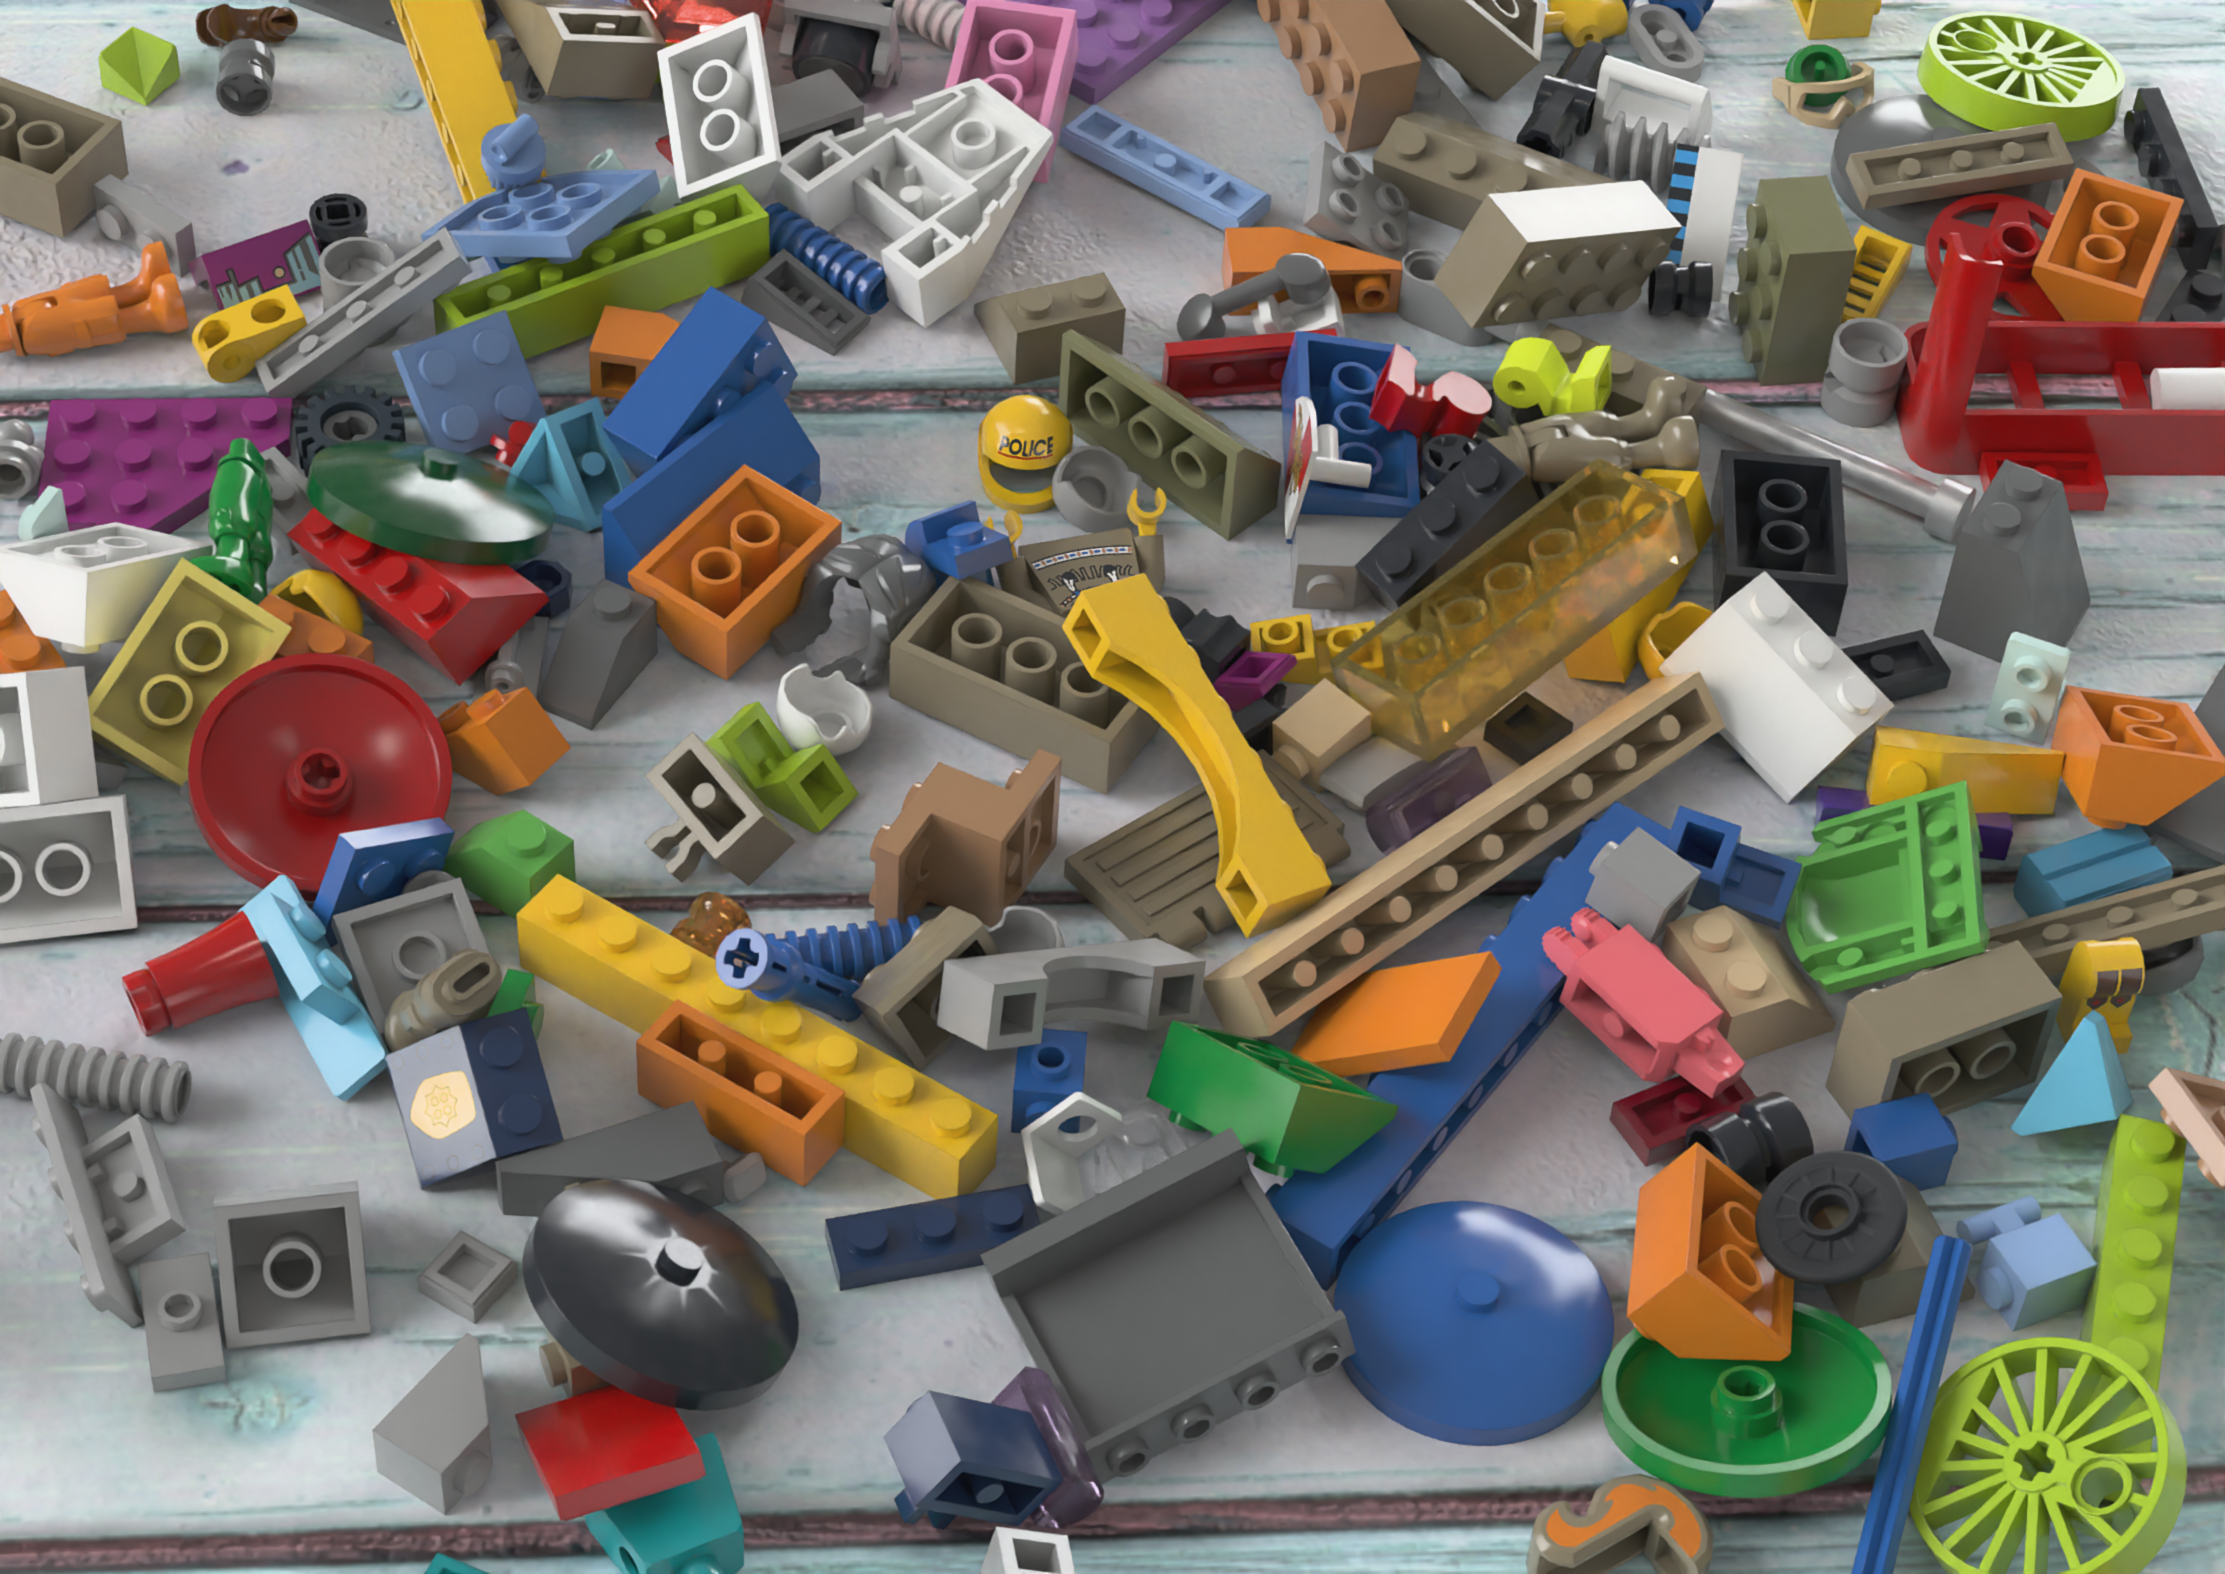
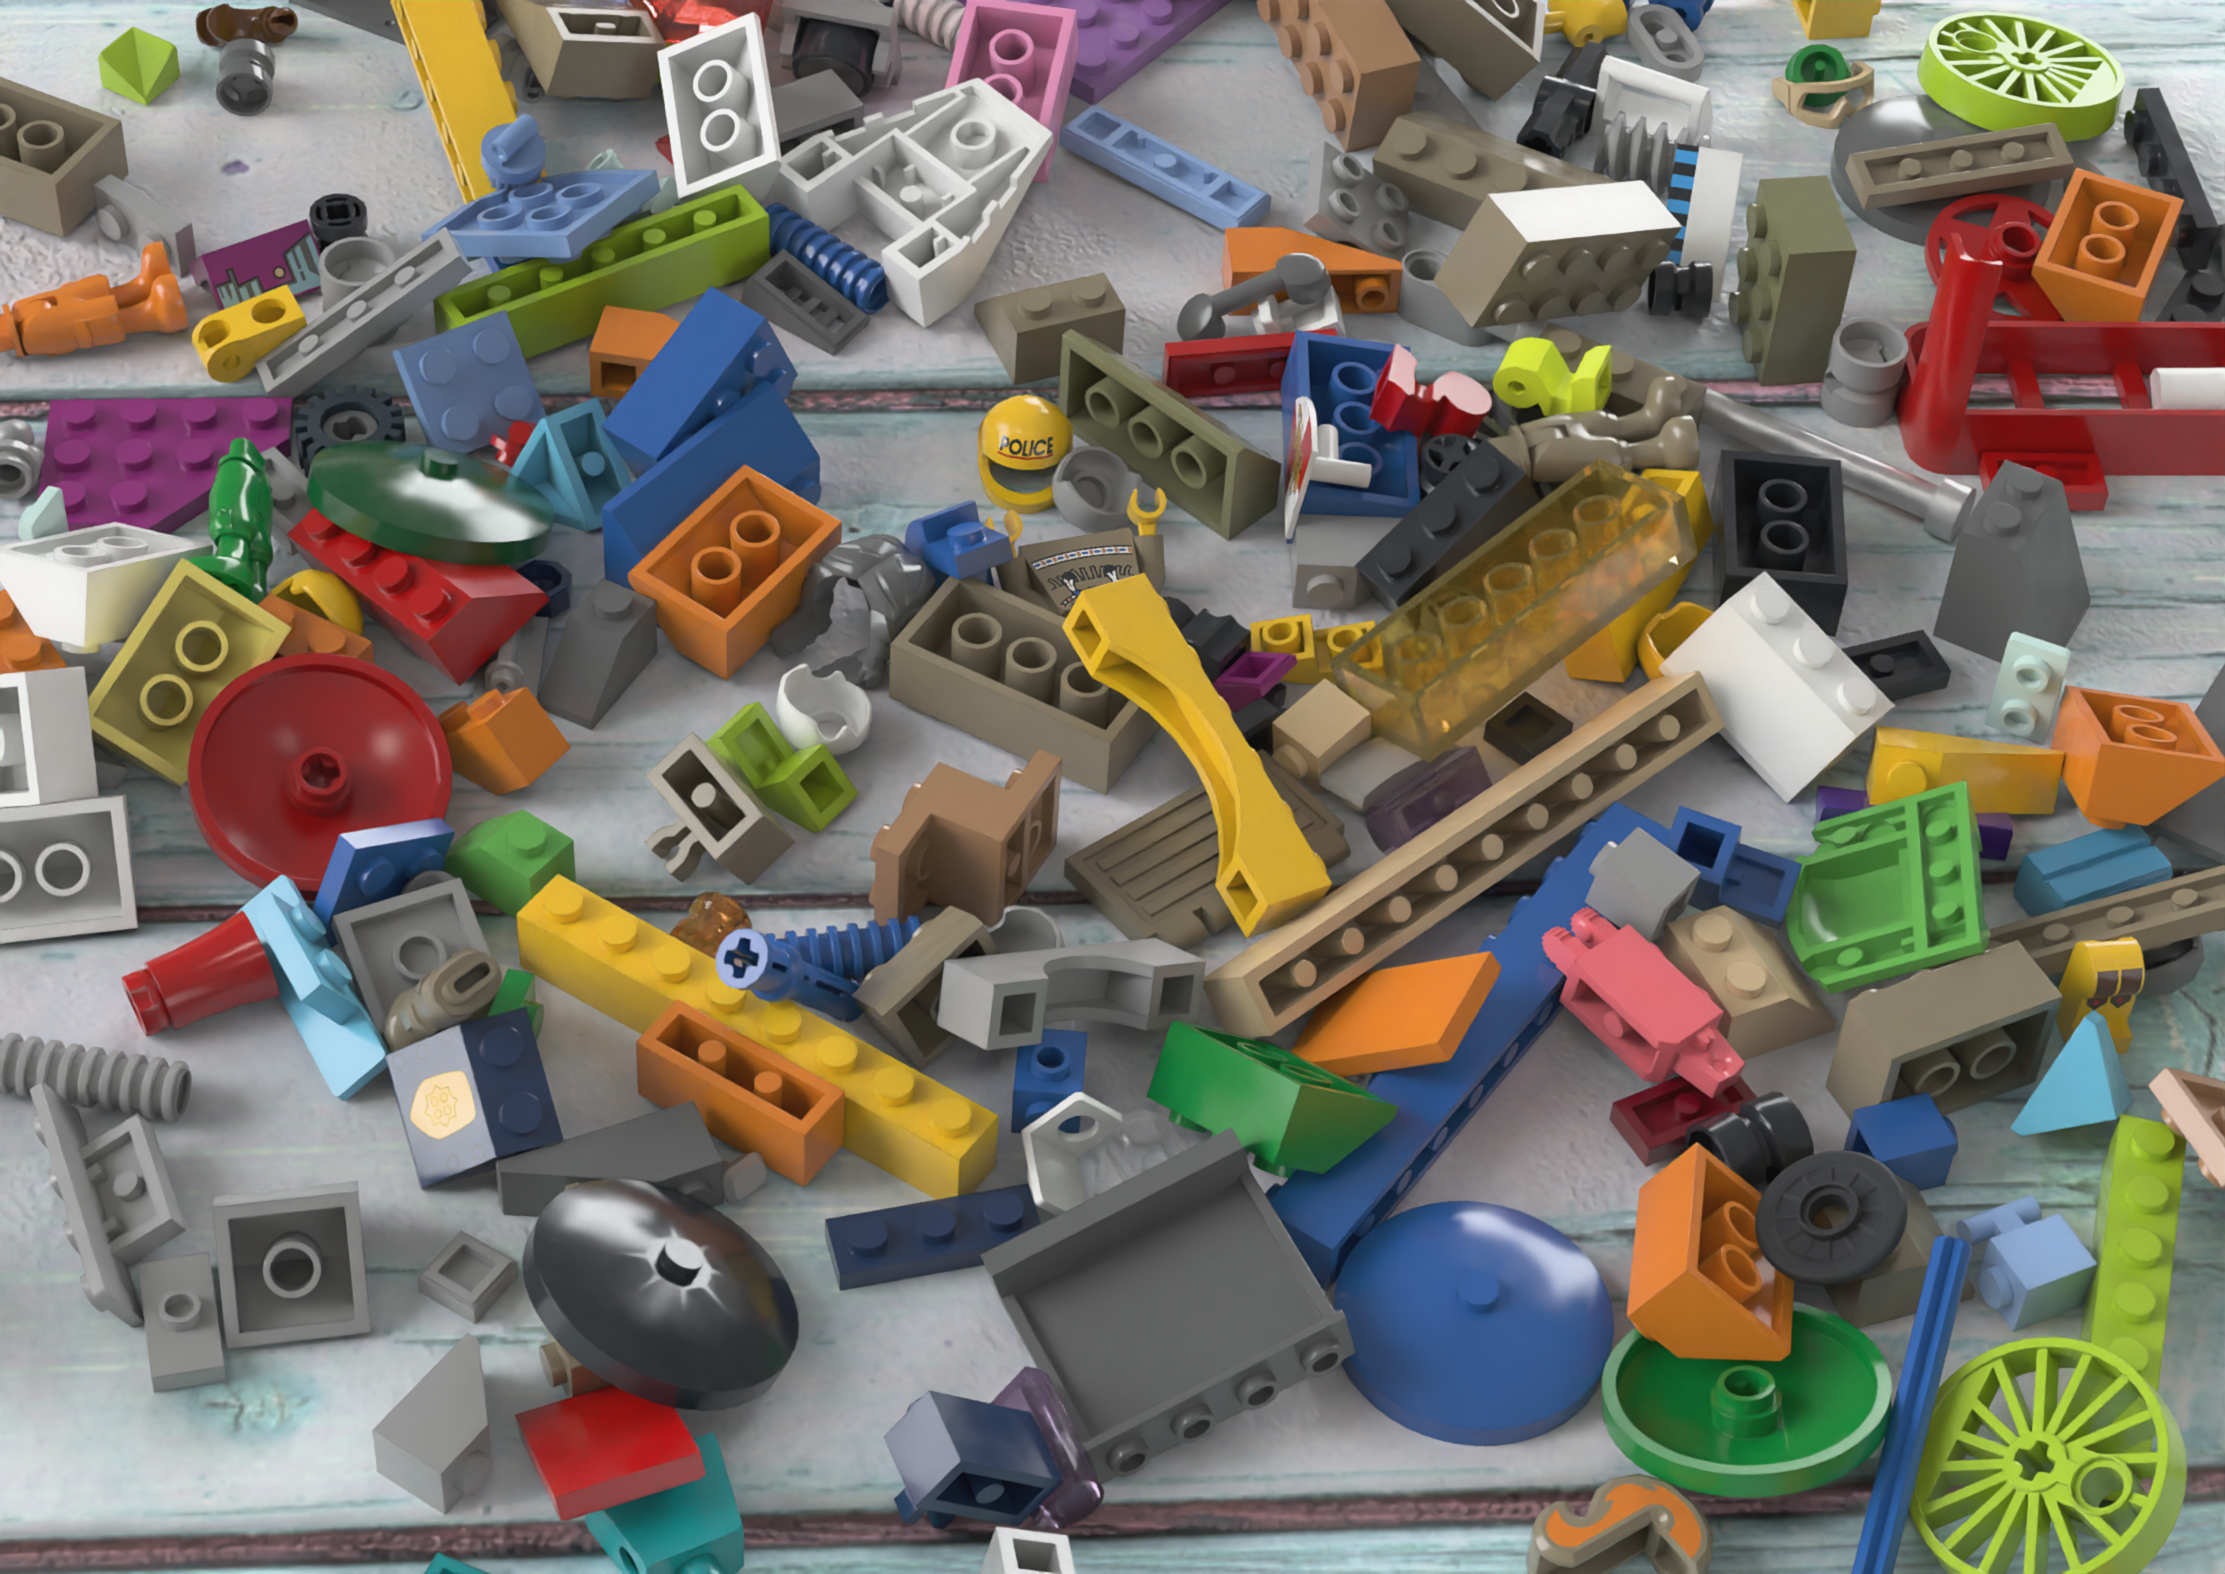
yellow slope [1841,225,1913,324] -> none

